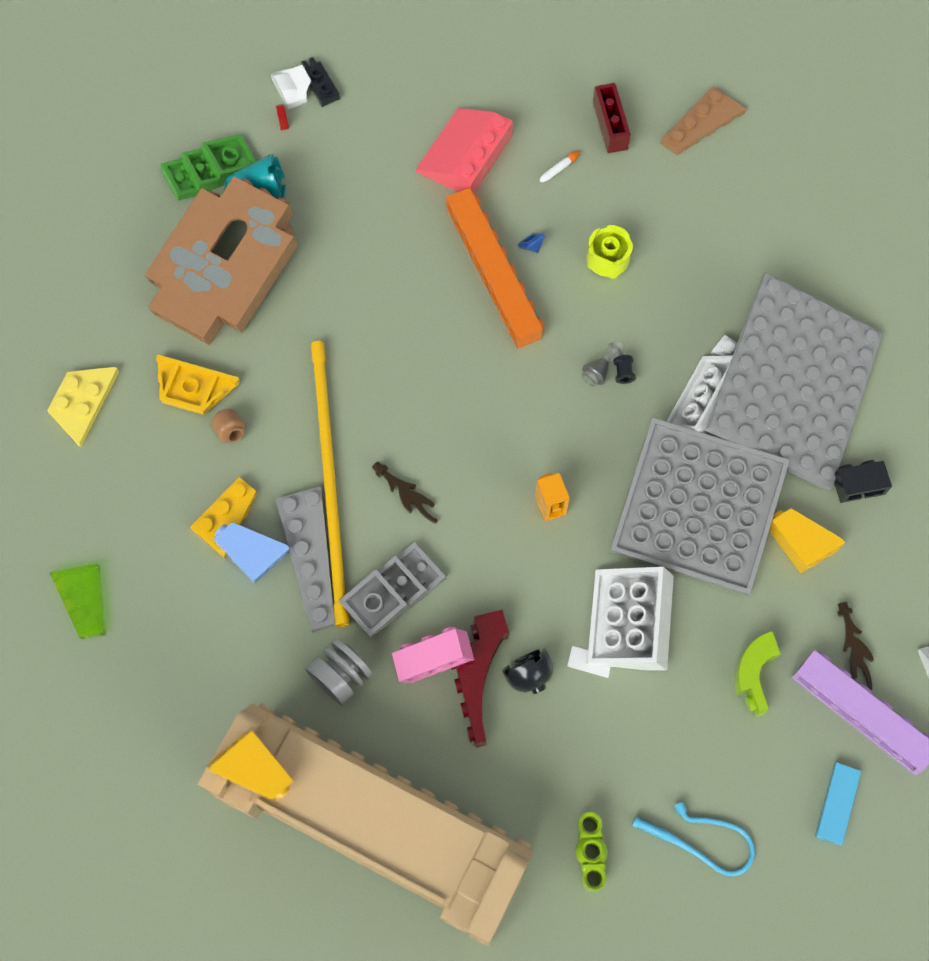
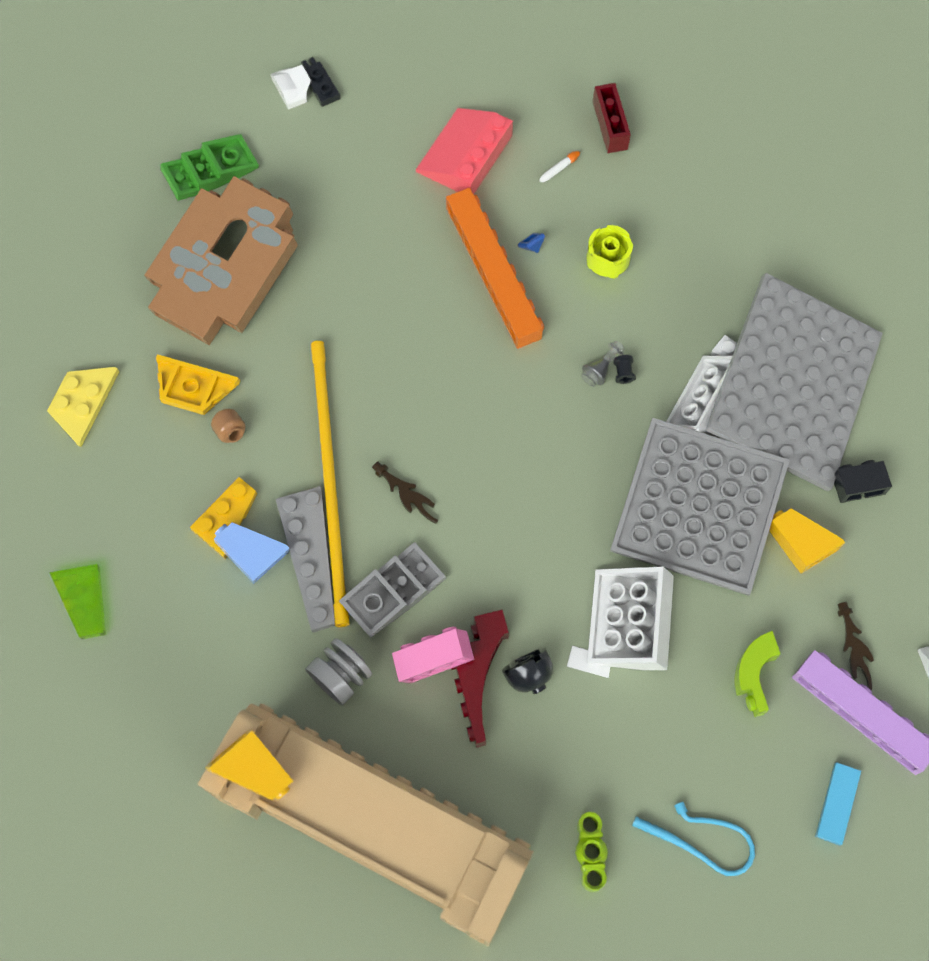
teal cone [224,154,287,198] -> none
red tile [276,104,289,131] -> none
light orange brick [535,473,570,522] -> none
medium nougat wing [661,86,746,155] -> none

